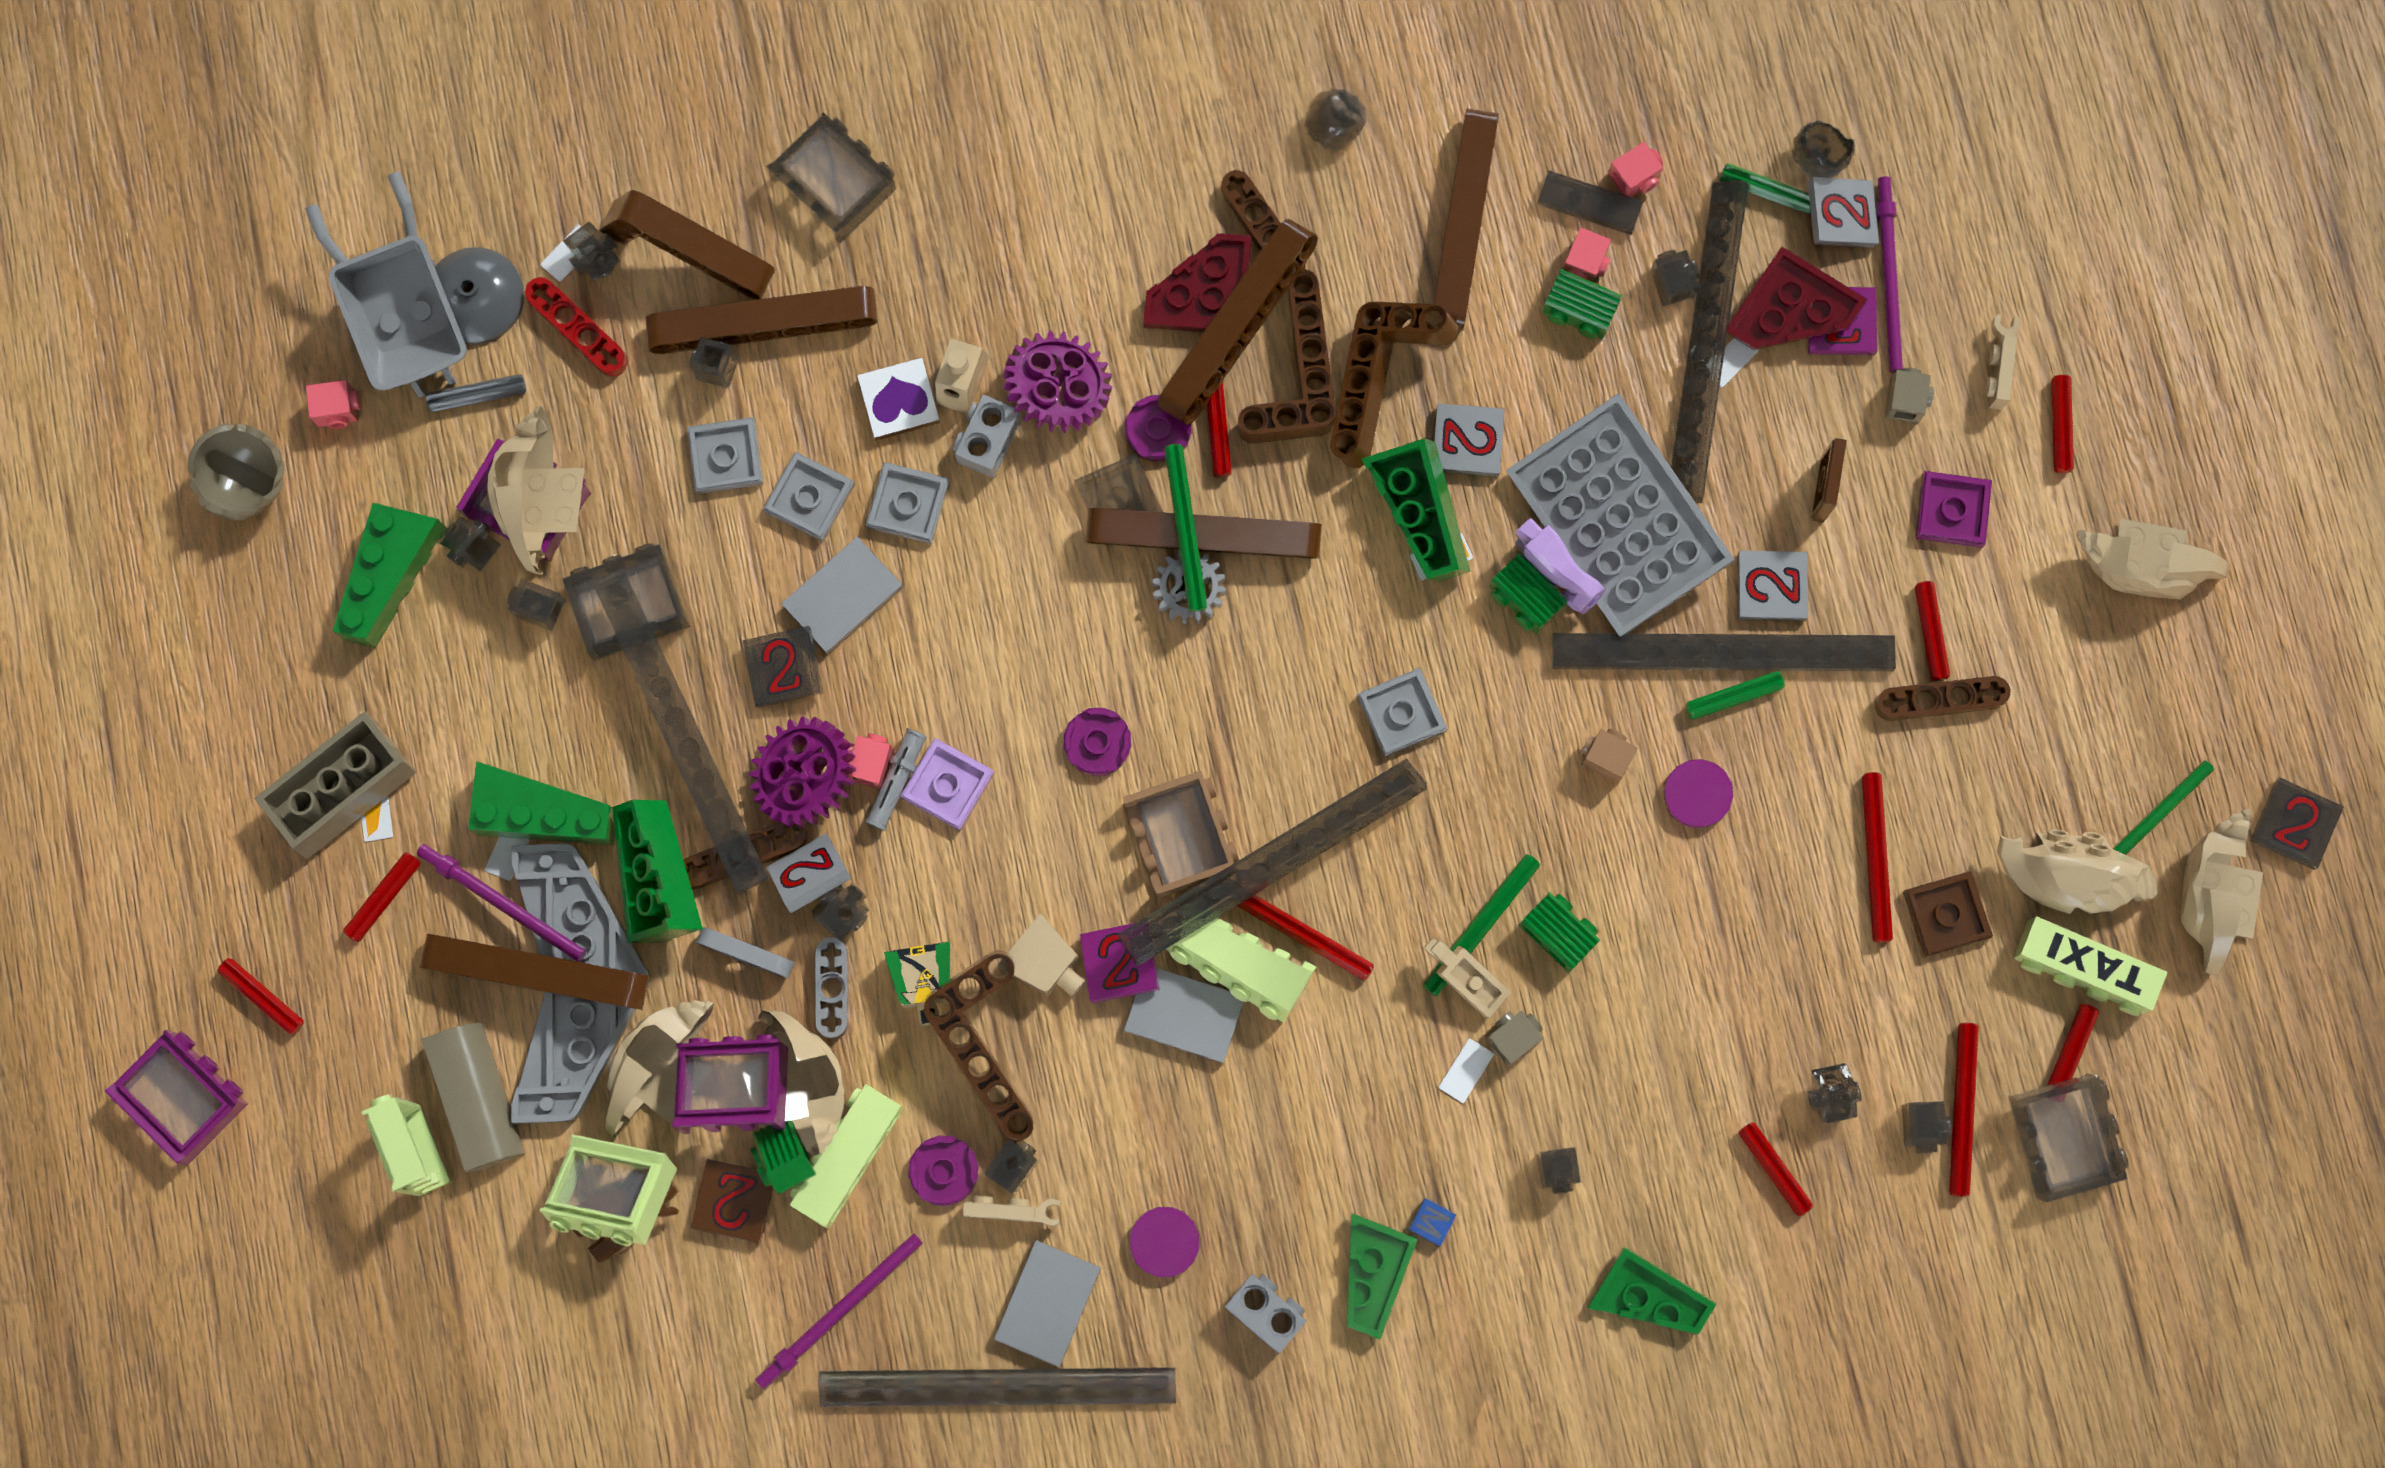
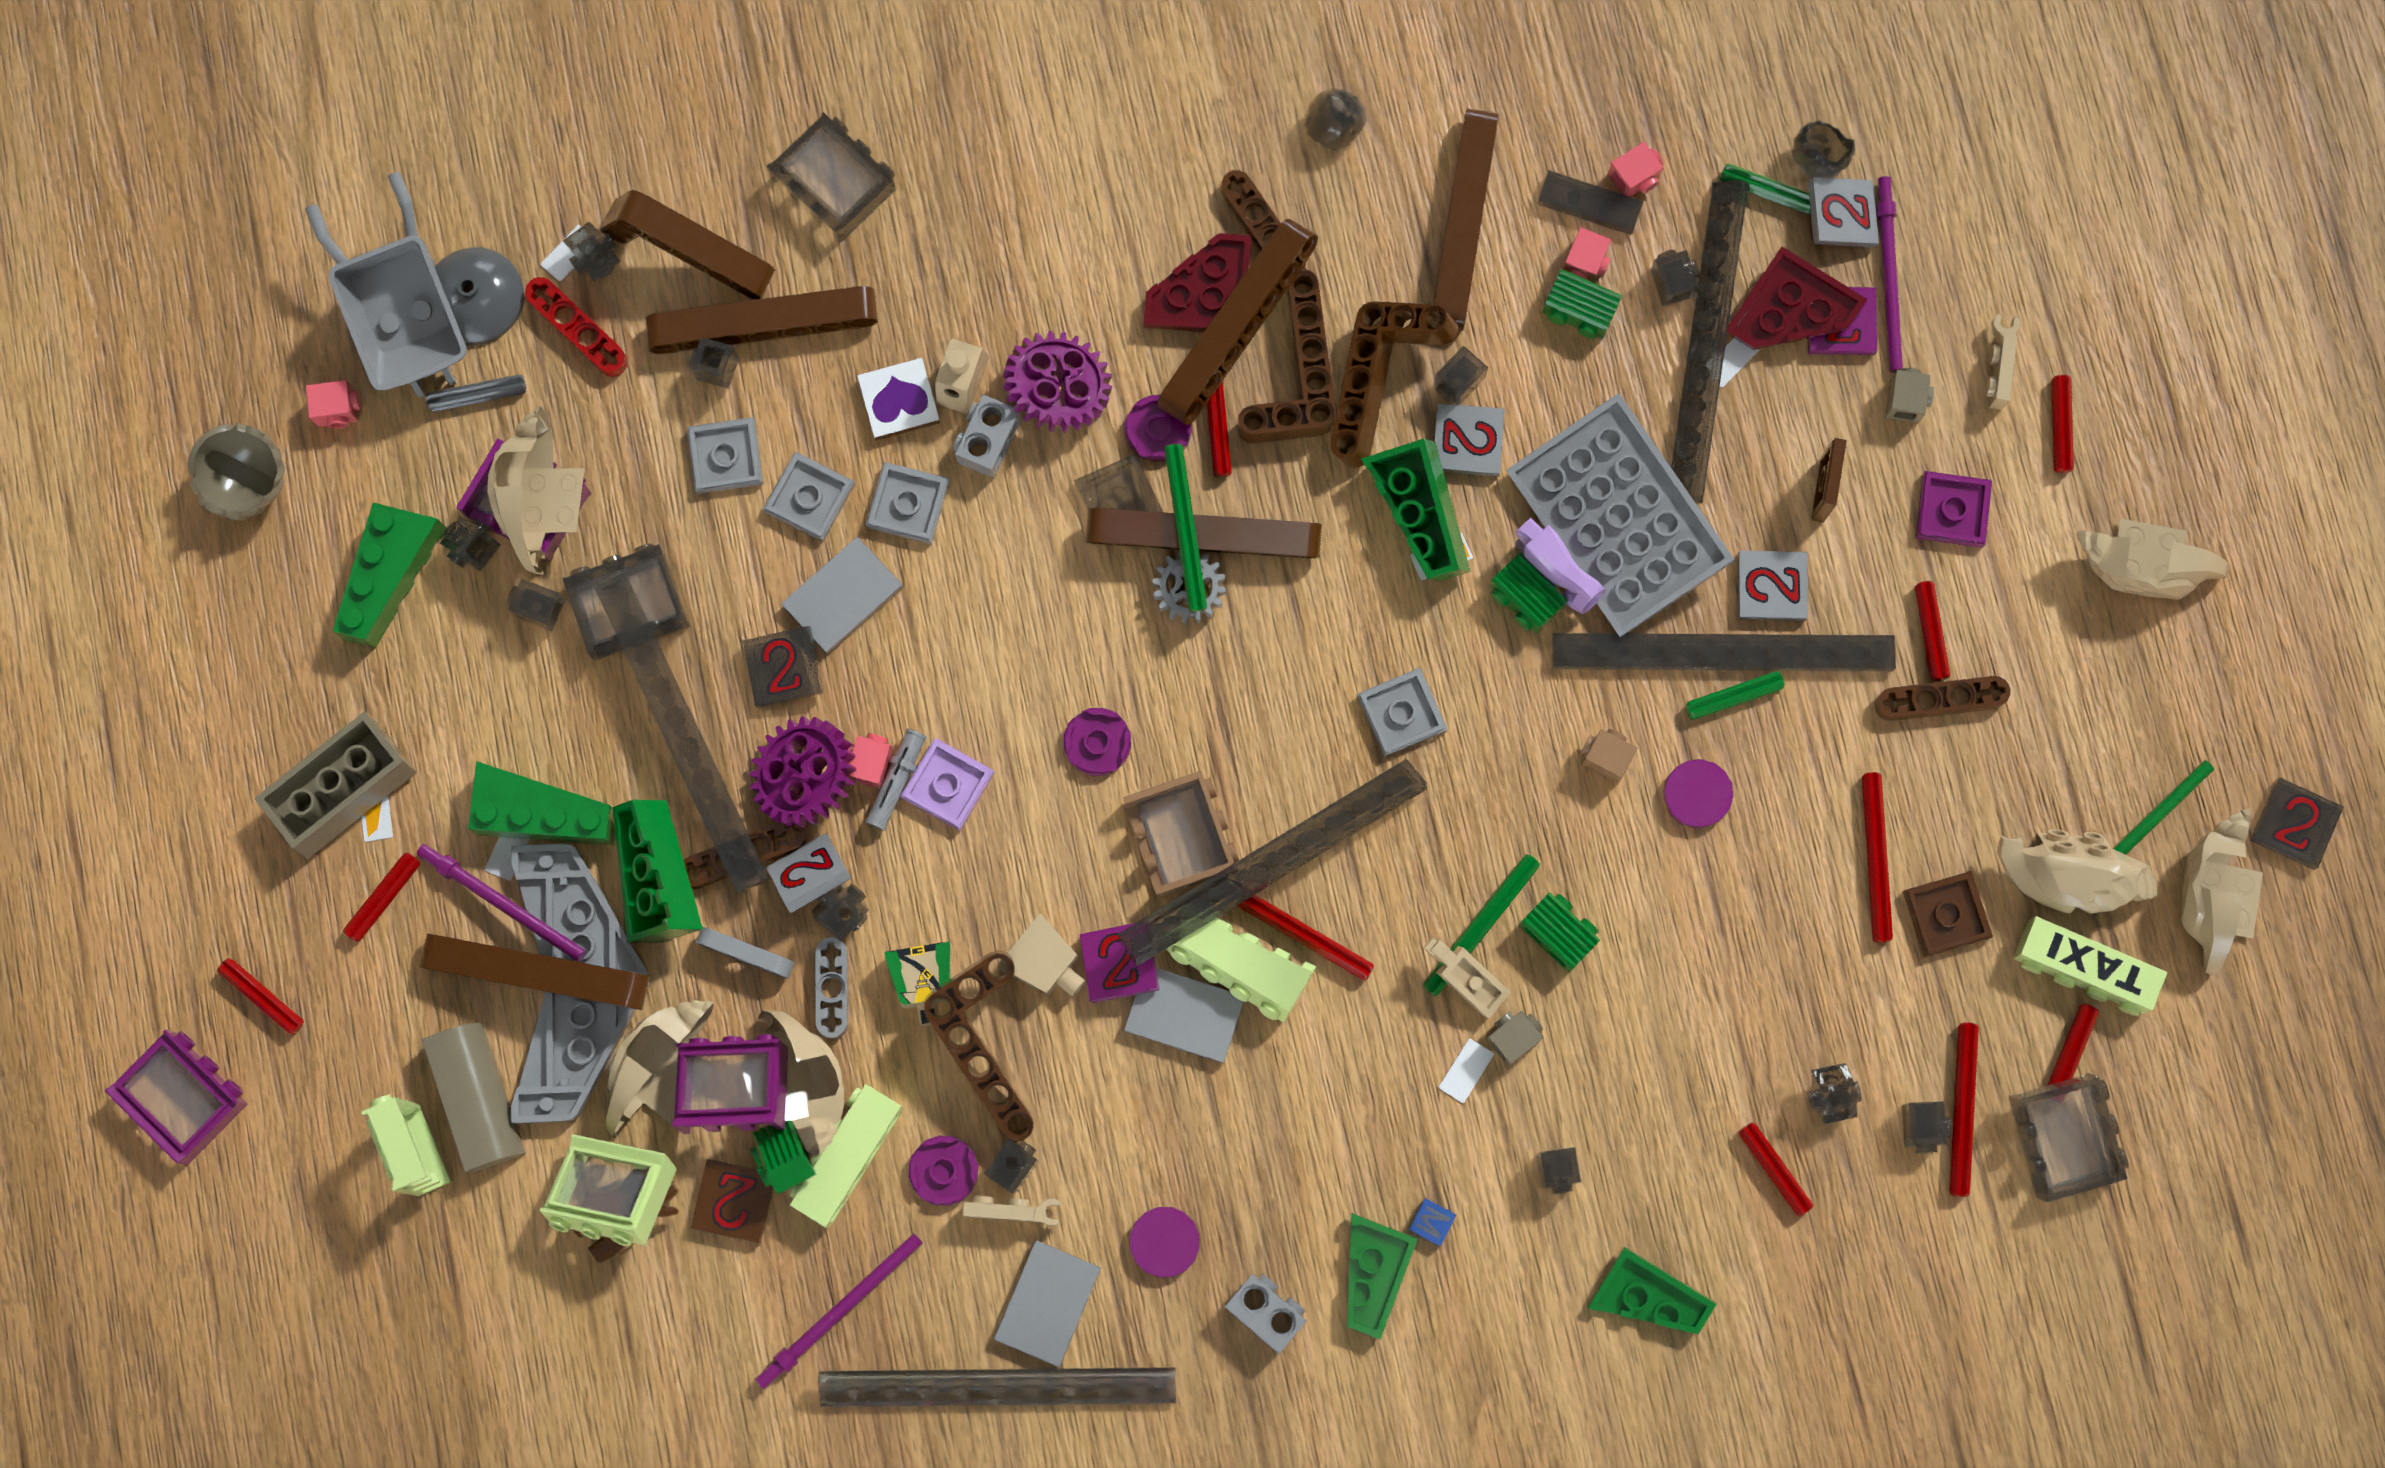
none -> clear smoke brick [1434,345,1488,405]

